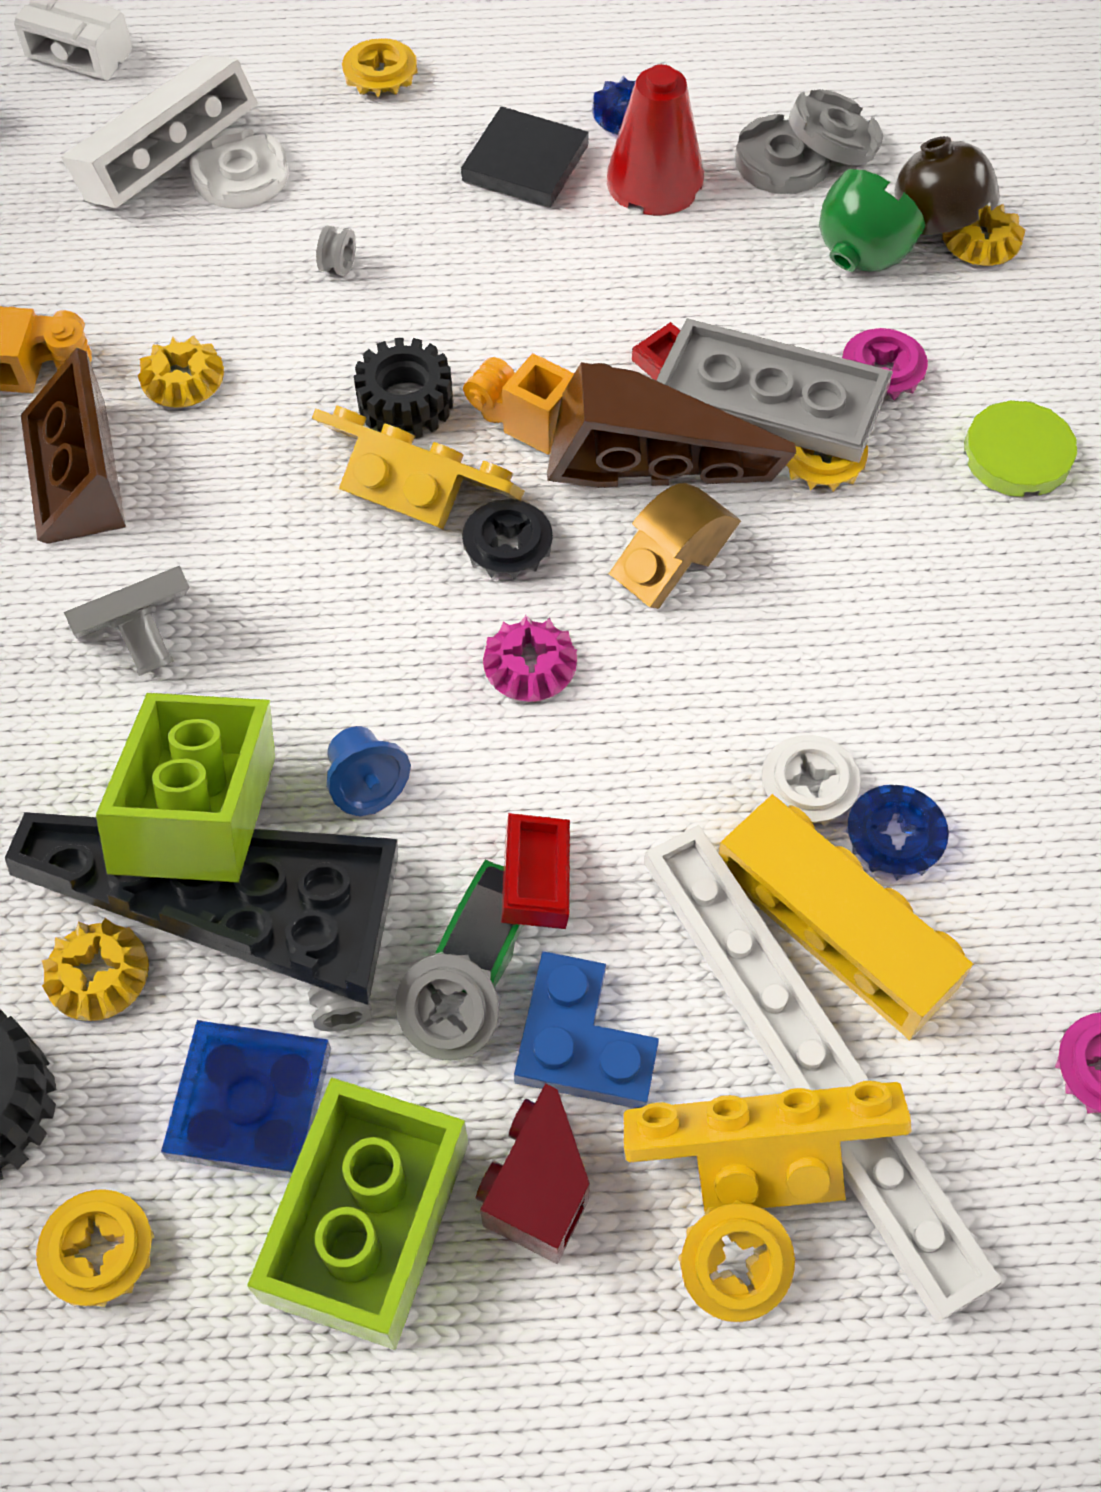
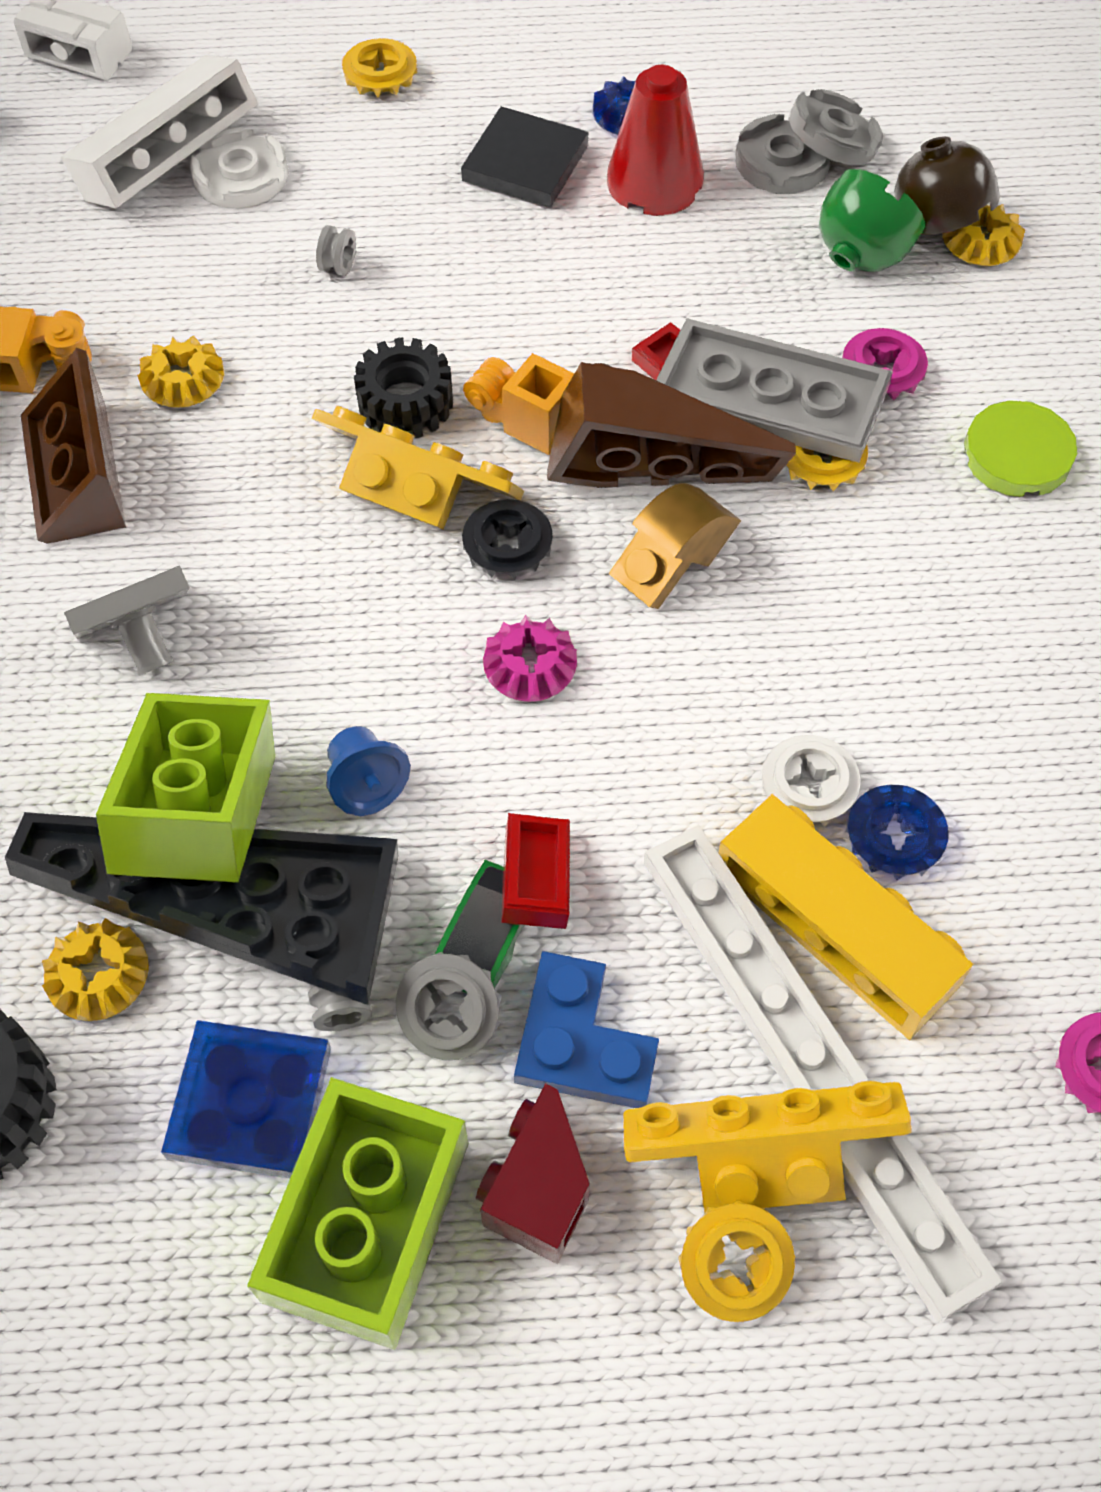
yellow gear [36,1189,155,1307] -> none

